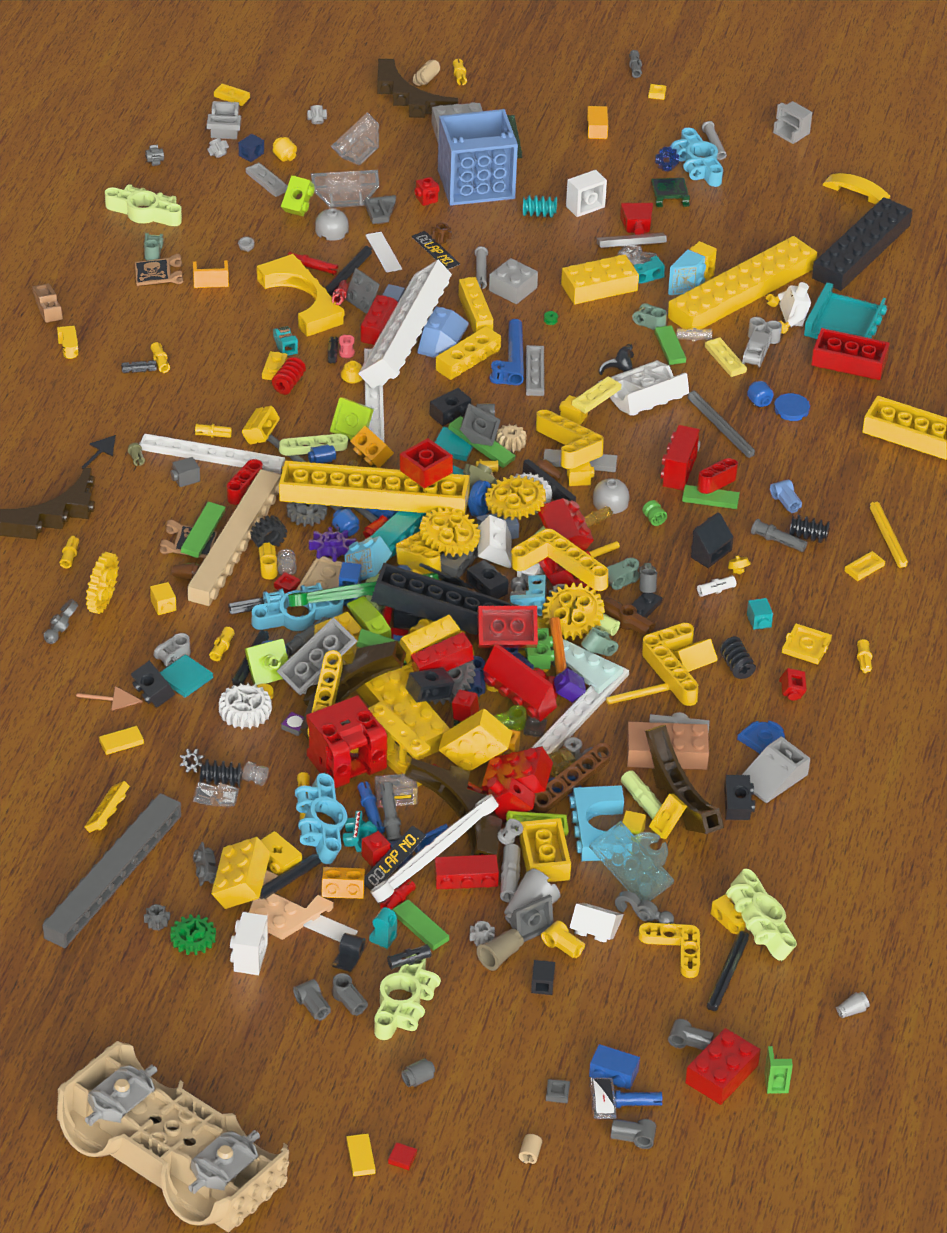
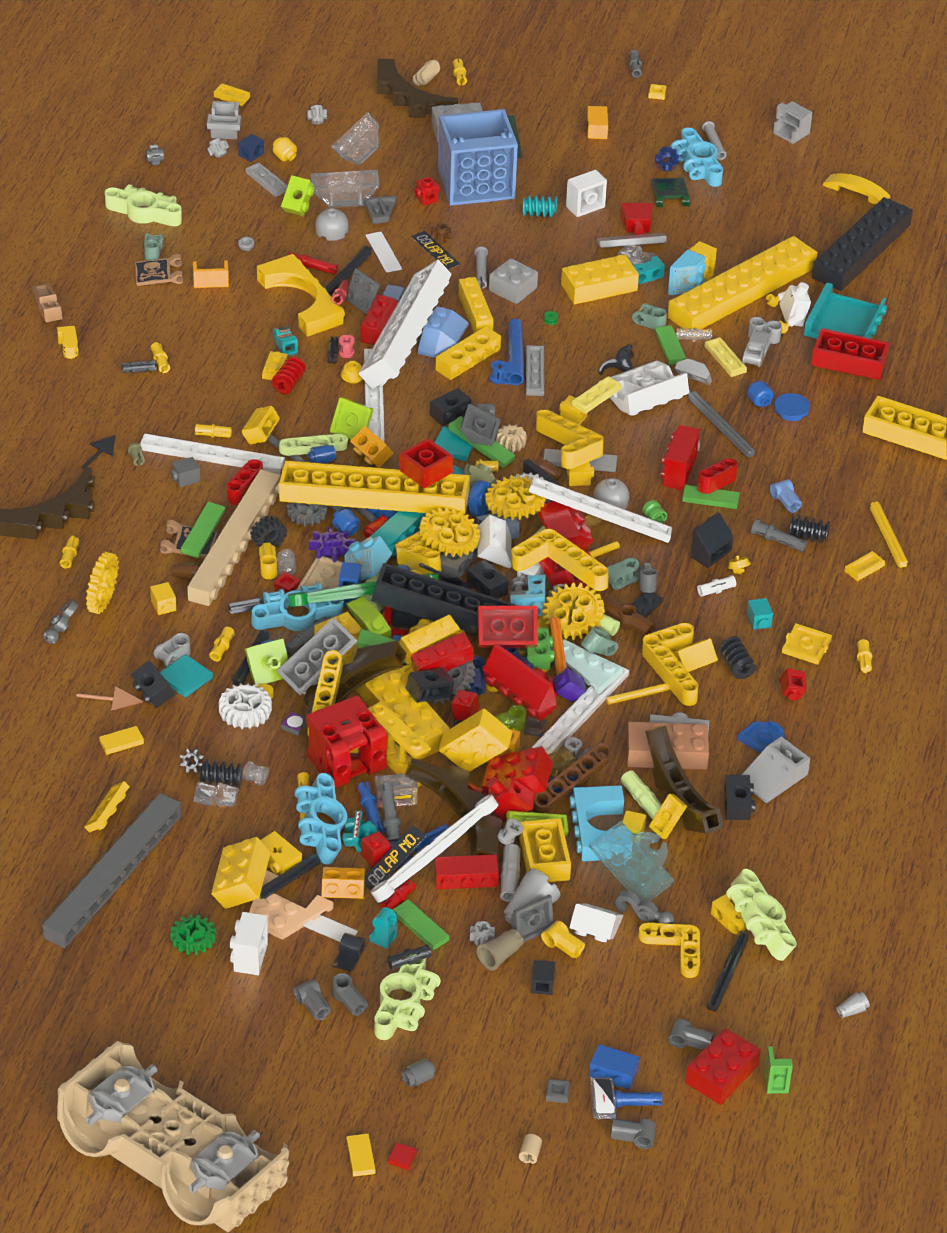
dark grey gear [144,904,170,930] -> none
dark grey hinge [193,842,217,886] -> none
none -> white tile [529,476,672,543]
none -> light grey slope [675,359,712,385]

